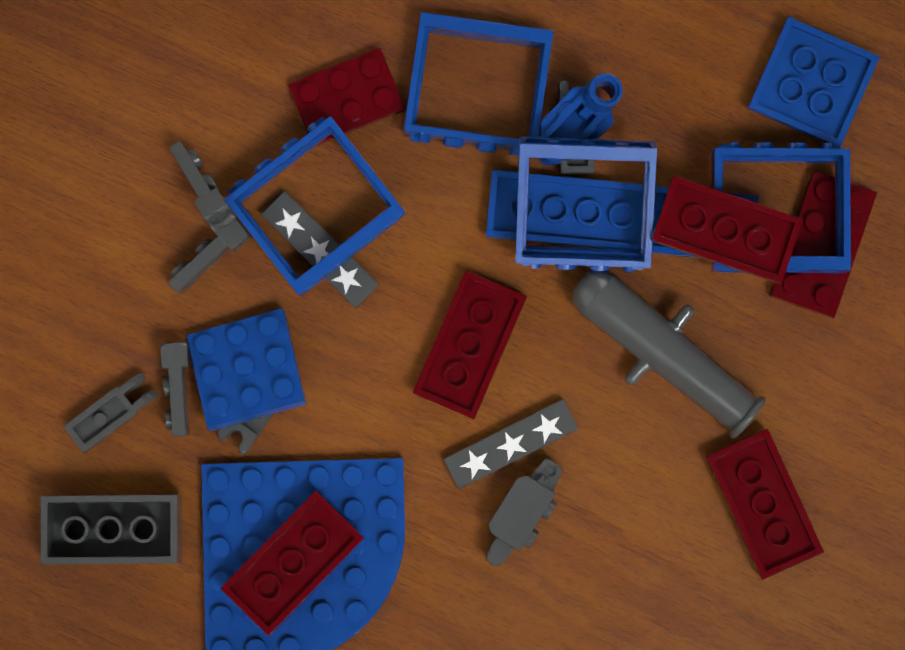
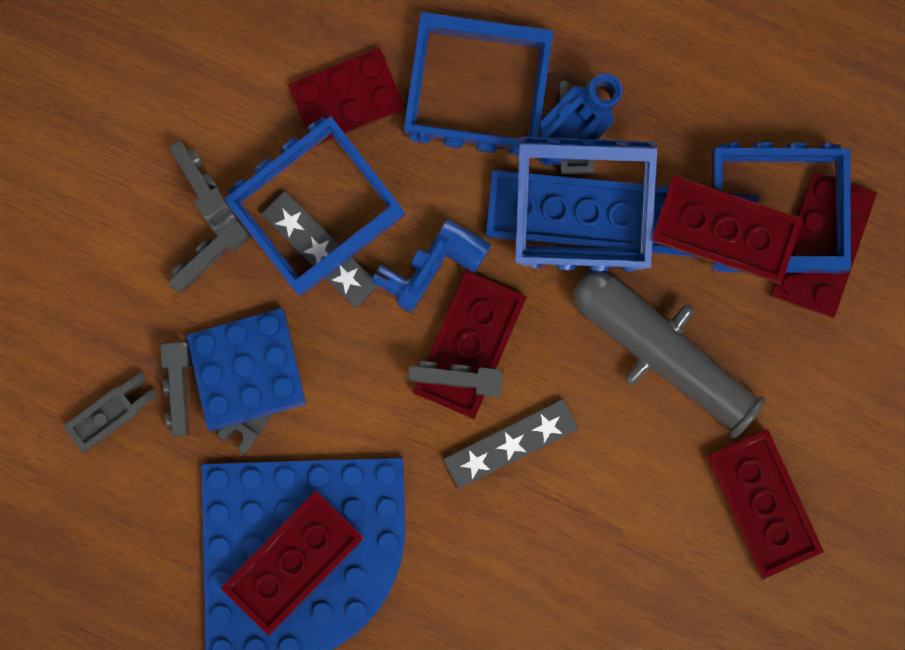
dark grey brick [41,495,182,564] -> none
dark grey hinge [486,458,563,567] -> none
blue plate [747,16,880,145] -> none
none -> blue piece [371,219,491,313]
none -> dark grey plate [408,361,503,398]

